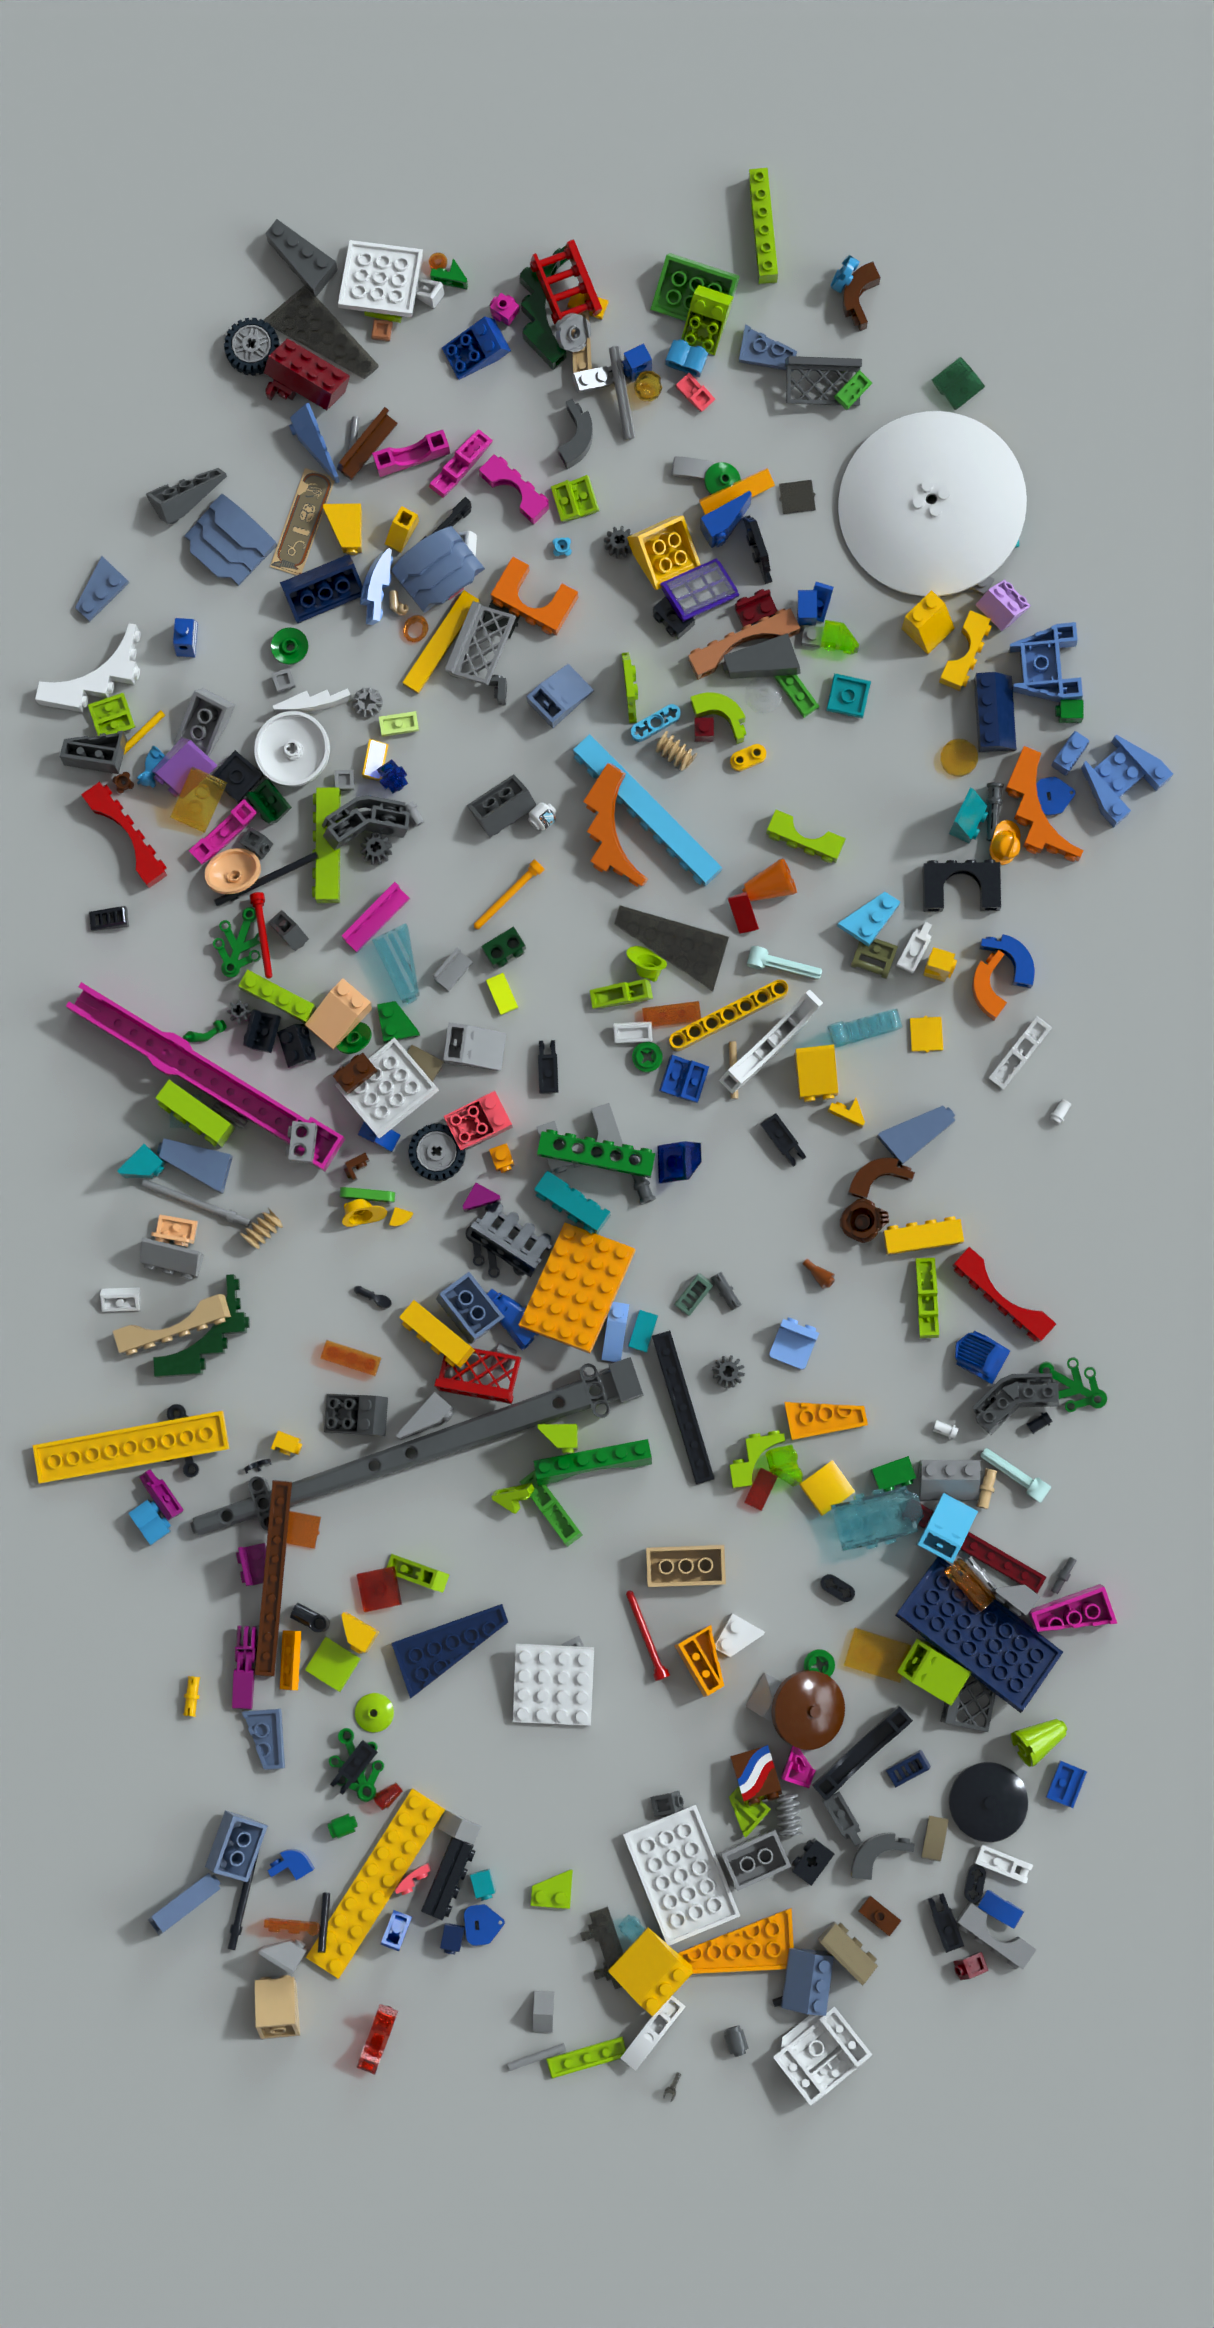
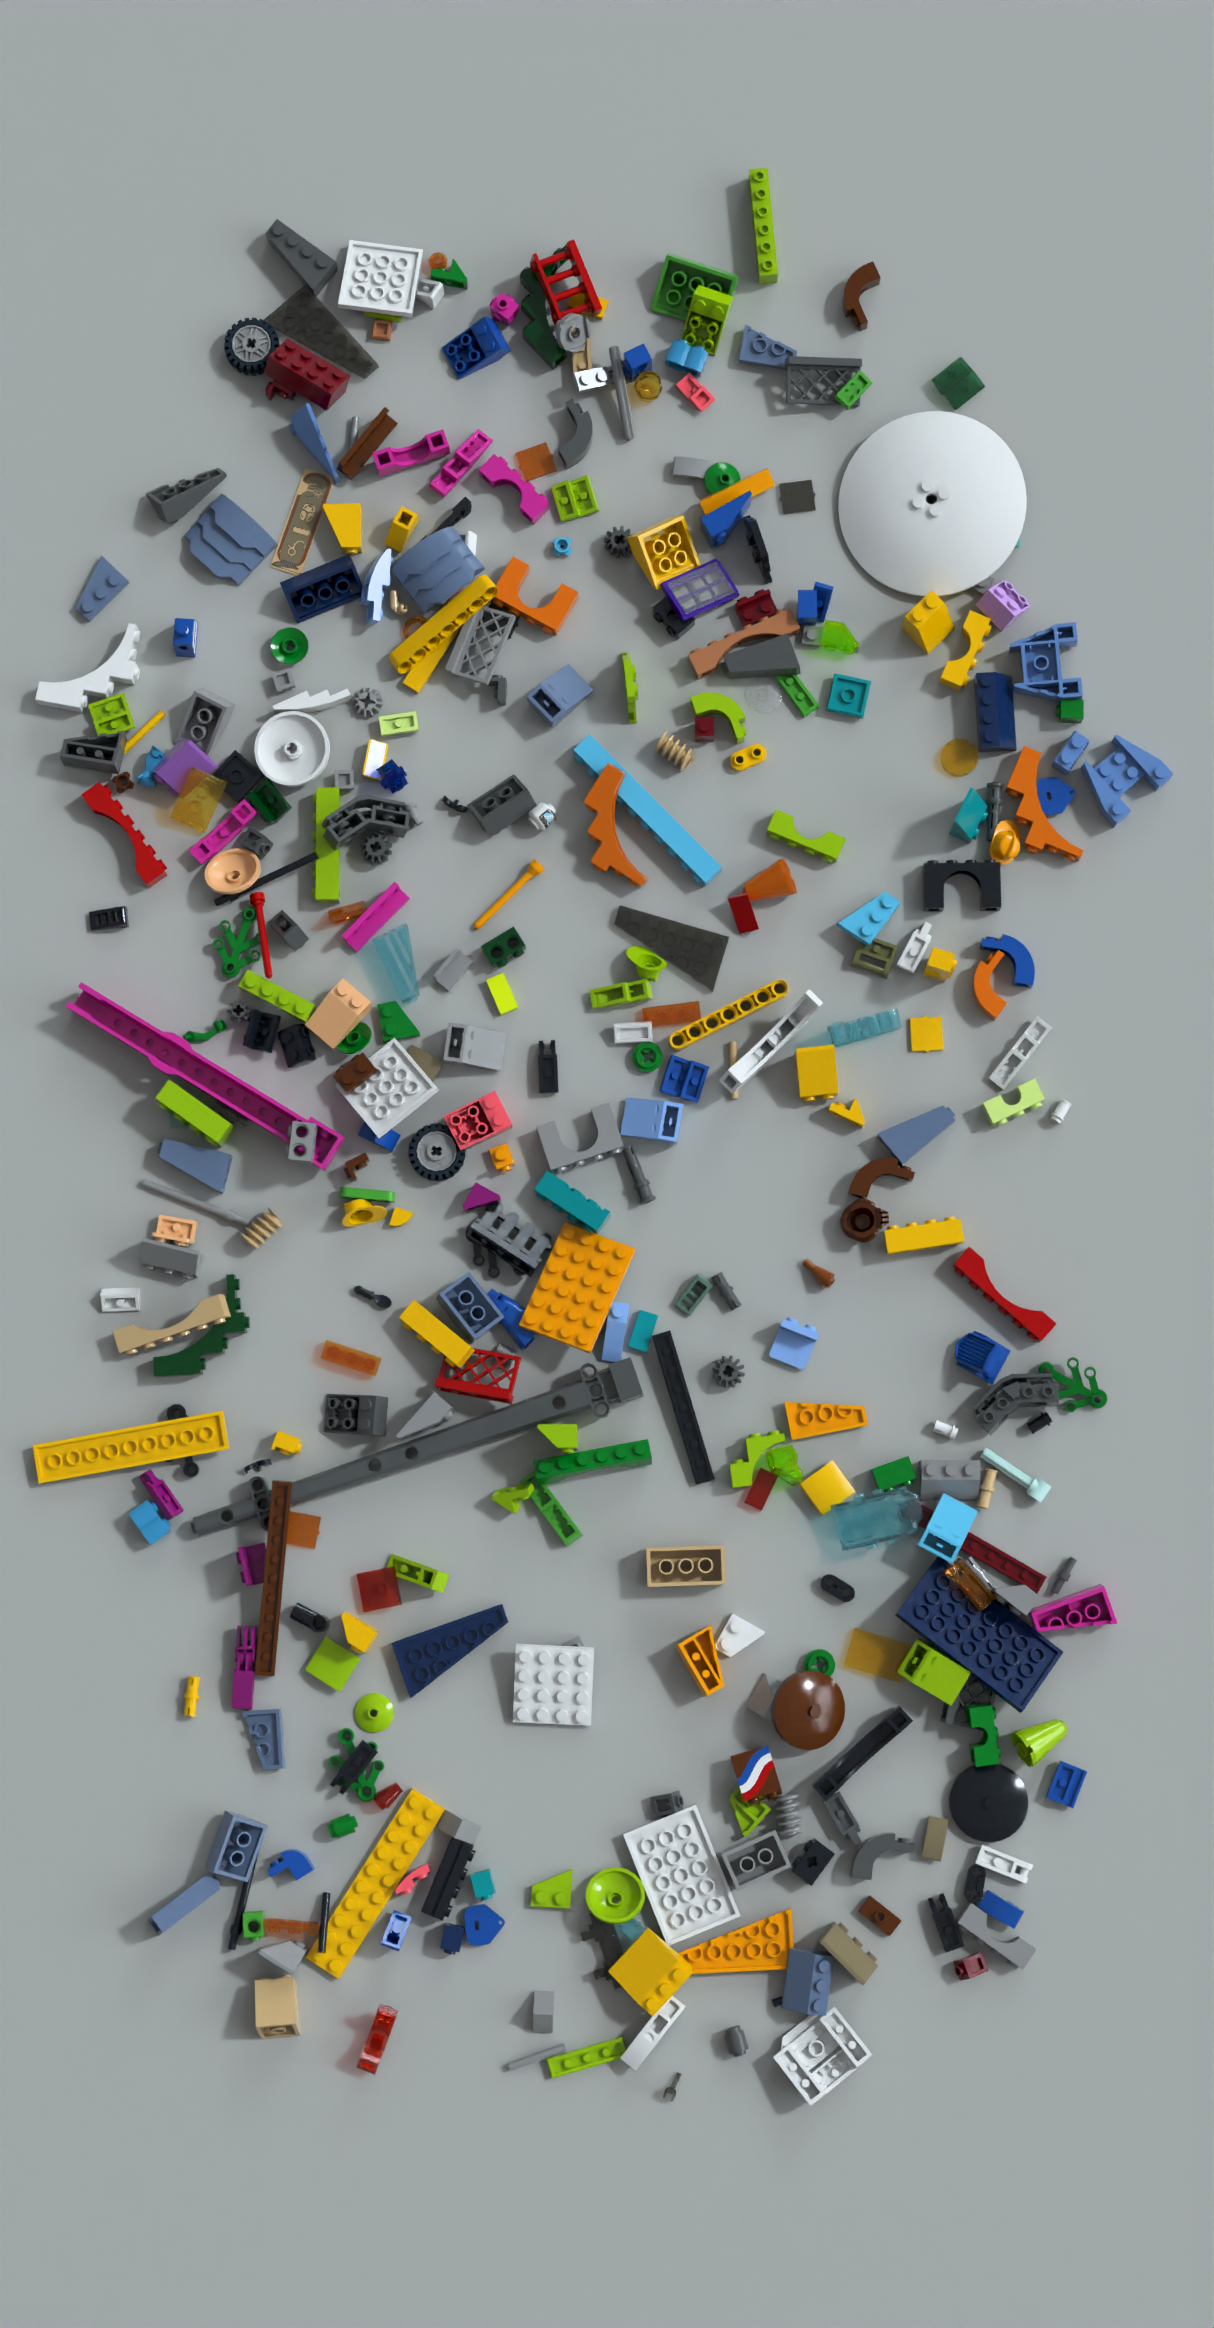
teal slope [117,1144,165,1178] -> none
light orange plate [280,1630,301,1690] -> none
green brick [537,1129,655,1178] -> none
red piece [626,1590,670,1681] -> none
medium azure beam [631,704,681,742] -> none
clear blue slope [658,1141,702,1184] -> none
light aqua axle [747,946,822,979] -> none
black hinge [760,1113,806,1167] -> none
dark pink slope [780,1746,816,1788] -> none
dark azure plate [830,255,860,293] -> none
dark blue slope [886,1750,931,1788] -> none
lime slope [915,1258,939,1338] -> none
none -> bright green brick [243,1911,266,1941]
none -> clear orange slope [328,901,367,924]
none -> yellow beam [388,575,498,674]
none -> black piece [442,796,468,813]
none -> clear orange piece [515,442,557,481]
none -> lime dish [586,1867,645,1924]
none -> light blue slope [620,1098,683,1145]
none -> green arch [965,1702,1001,1767]
none -> yellowish green arch [981,1079,1045,1127]

